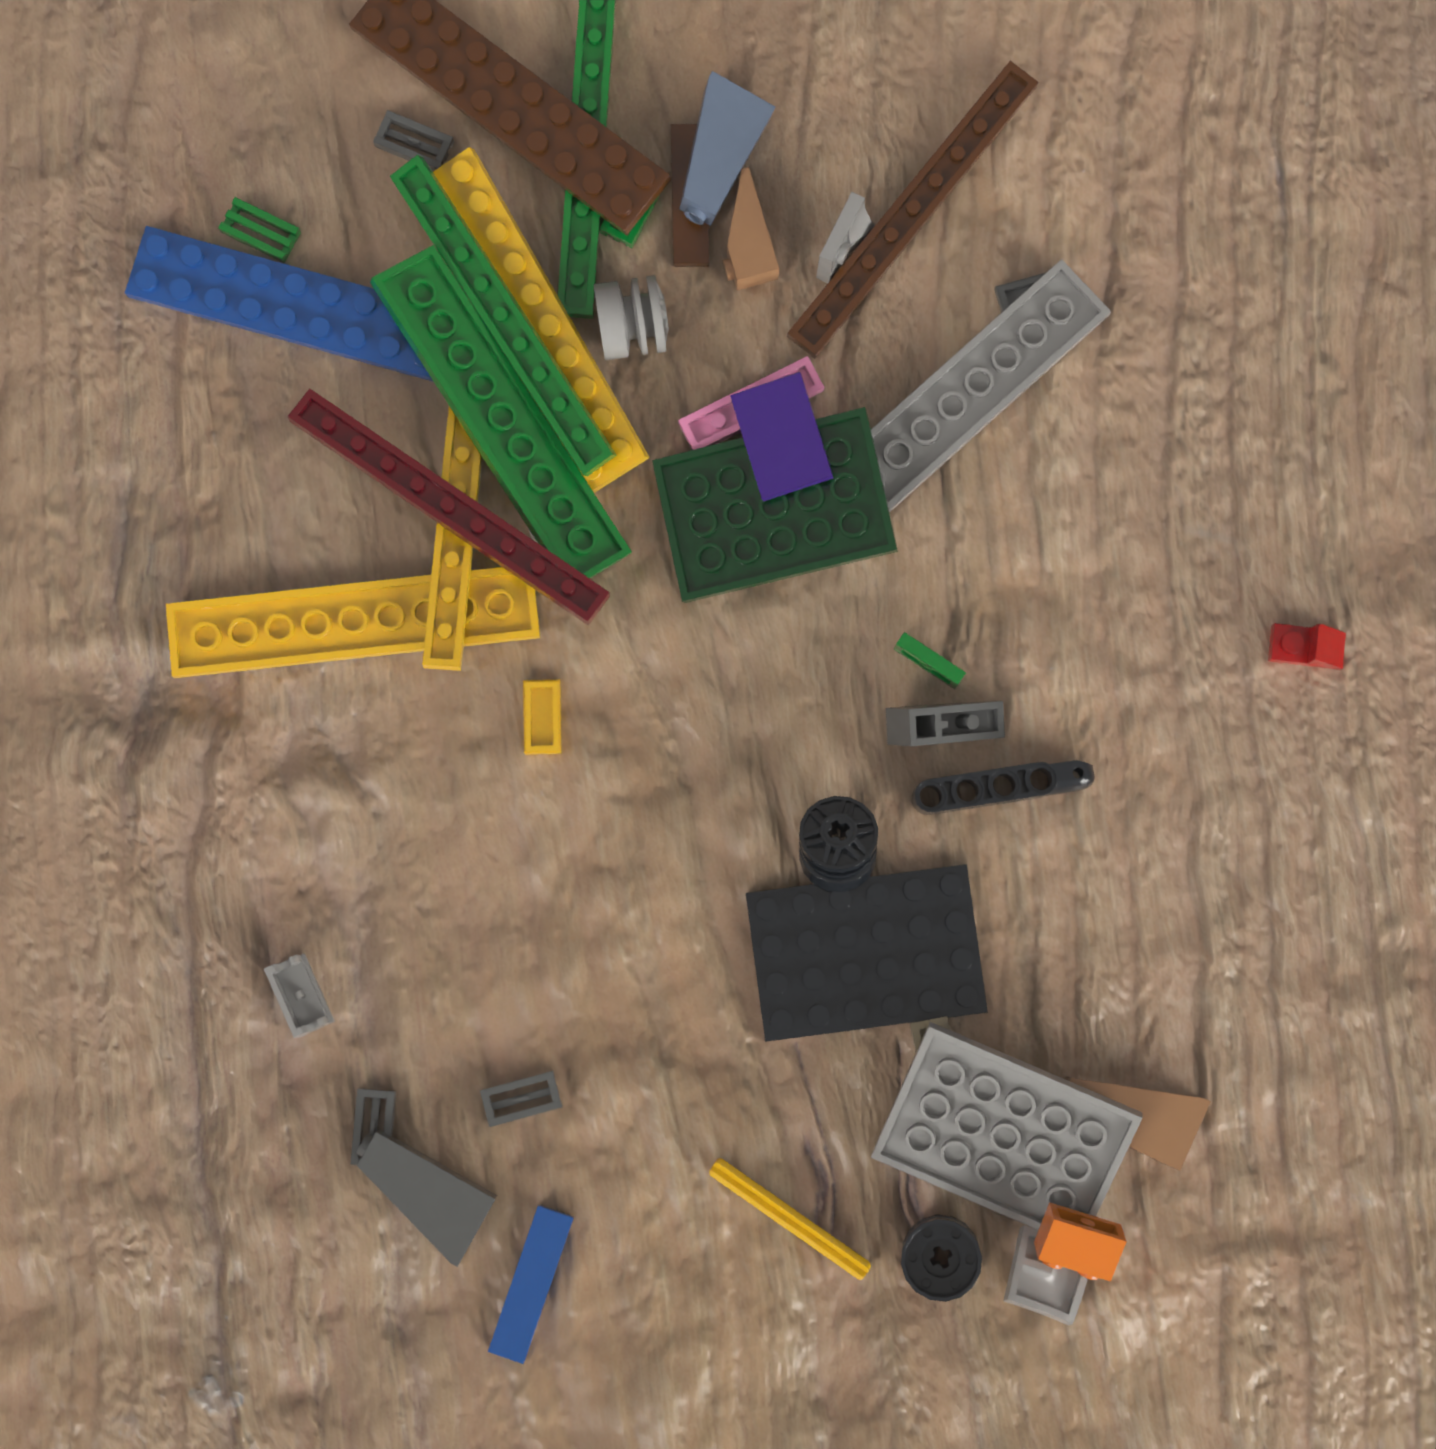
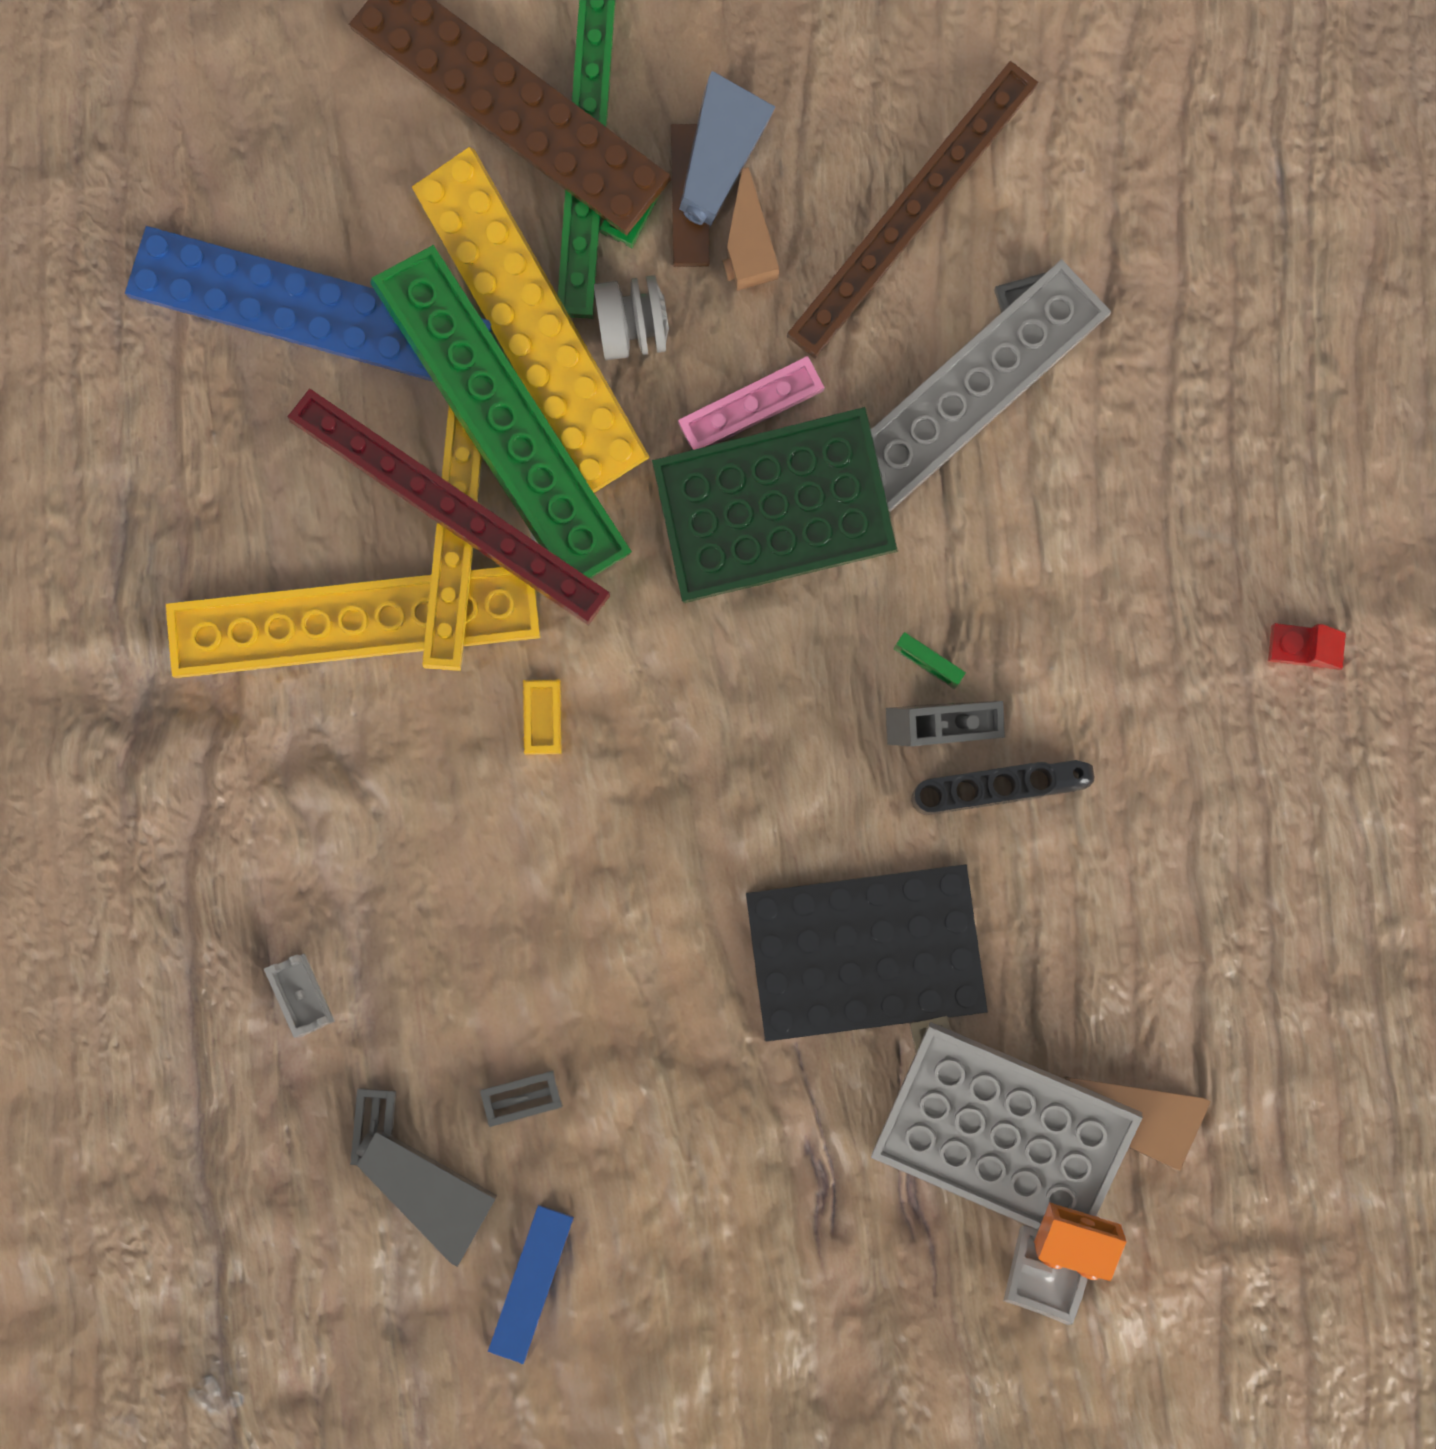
green tile [218,197,301,264] -> none
dark grey tile [373,110,454,171] -> none
green plate [390,155,617,476] -> none
yellow axle [709,1158,871,1280] -> none
dark purple tile [730,372,834,501] -> none
black wheel [799,796,878,892] -> none
light grey plate [816,192,875,283] -> none
black wheel [901,1214,982,1302] -> none

